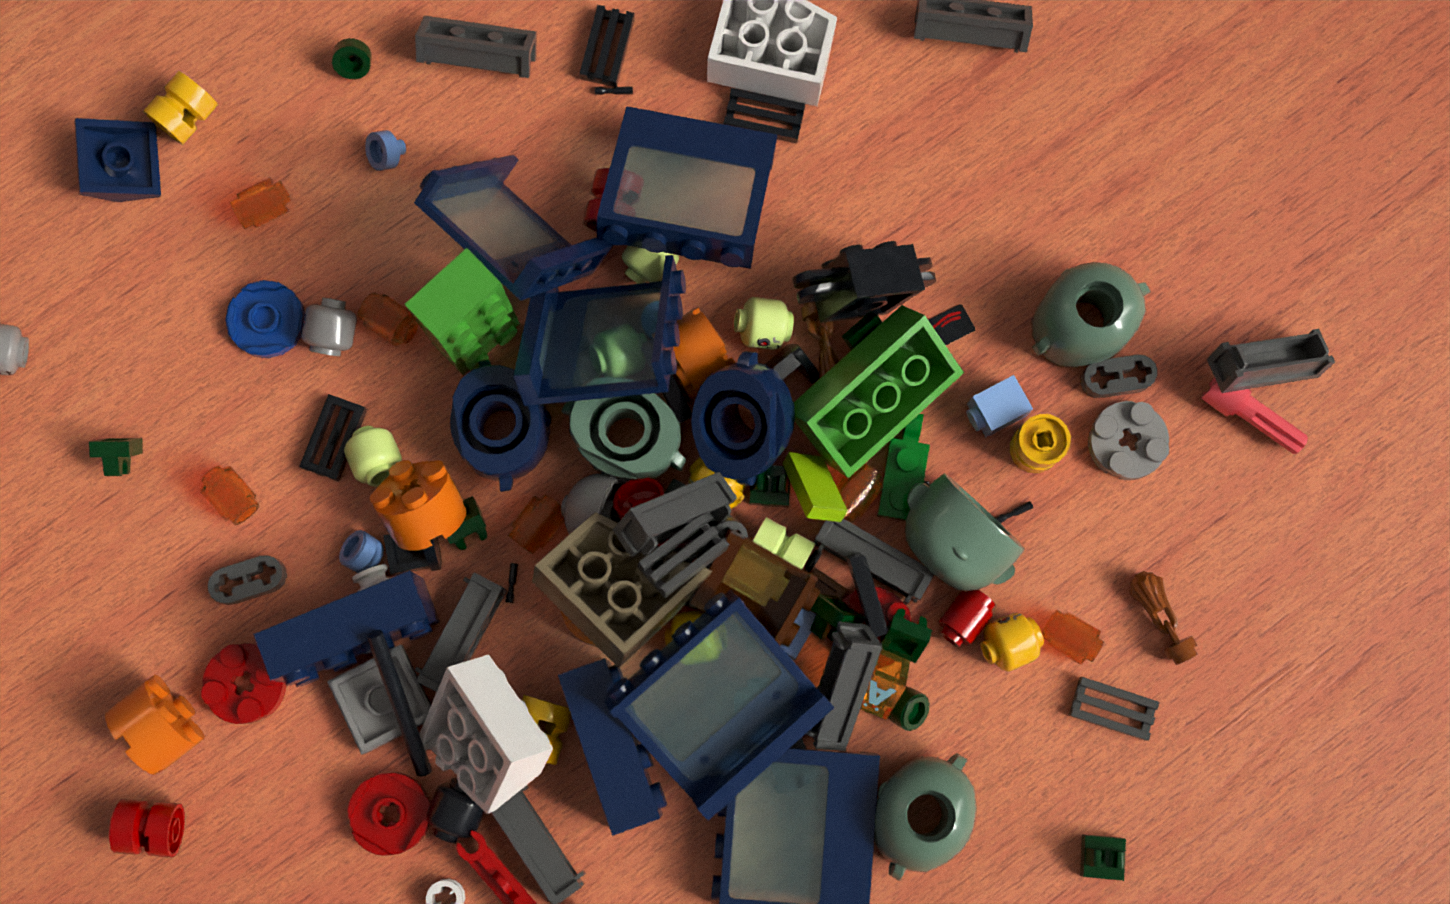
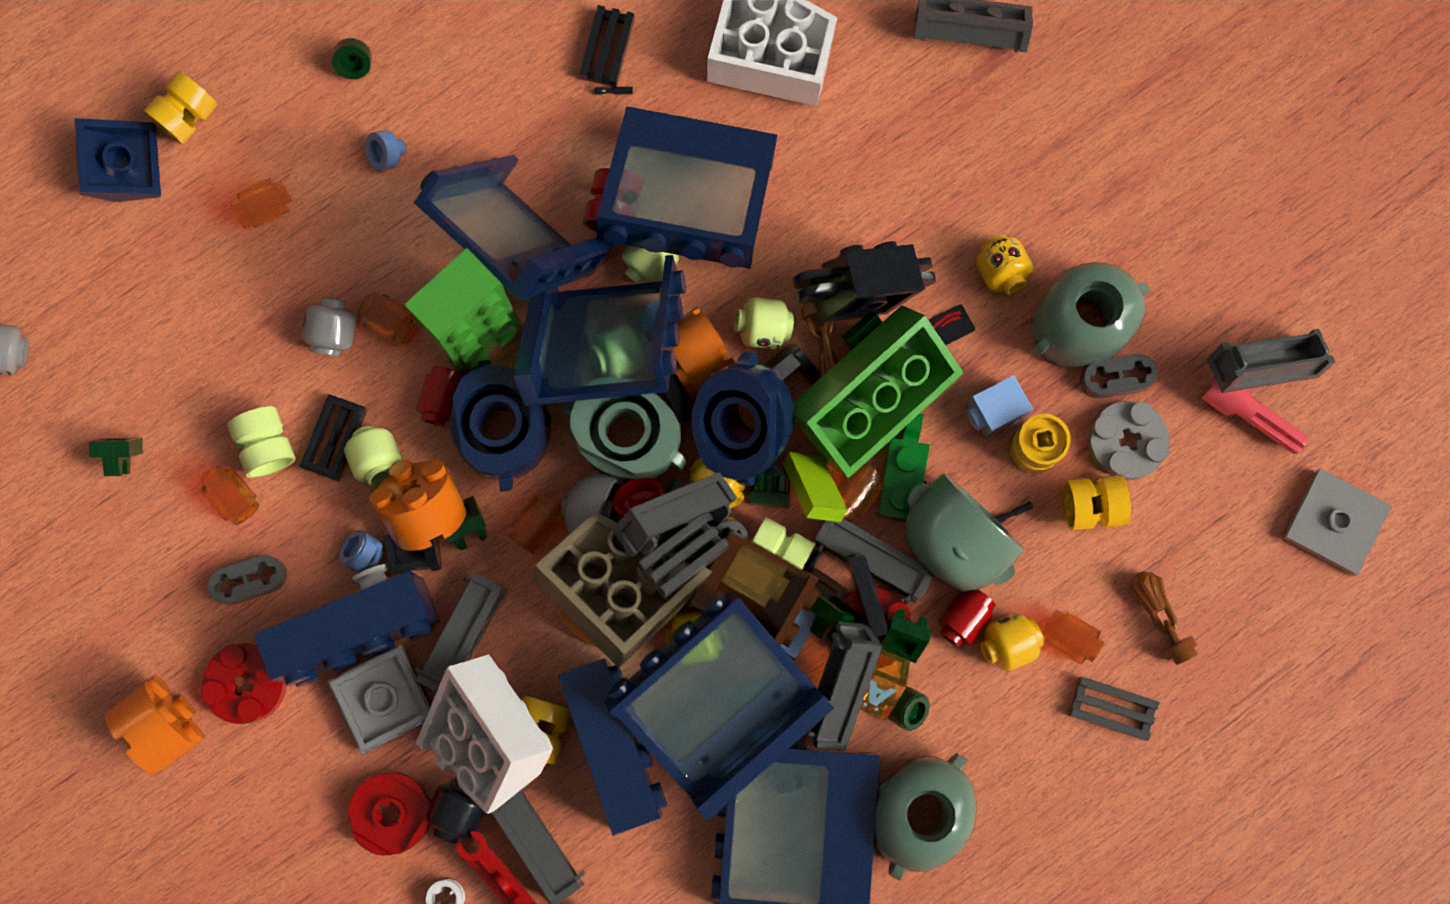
red wheel [109,799,185,858] -> none
blue tile [225,280,305,358] -> none
black bar [366,630,432,777] -> none
dark grey container [415,16,537,78] -> none
black piece [505,563,518,603] -> none
black tile [723,88,805,143] -> none
dark green tile [1080,835,1126,881] -> none
none -> yellowish green wheel [227,406,296,478]
none -> red brick [416,365,463,426]
none -> yellow head [976,235,1034,295]
none -> yellow wheel [1063,475,1131,531]
none -> light grey plate [1282,468,1391,576]

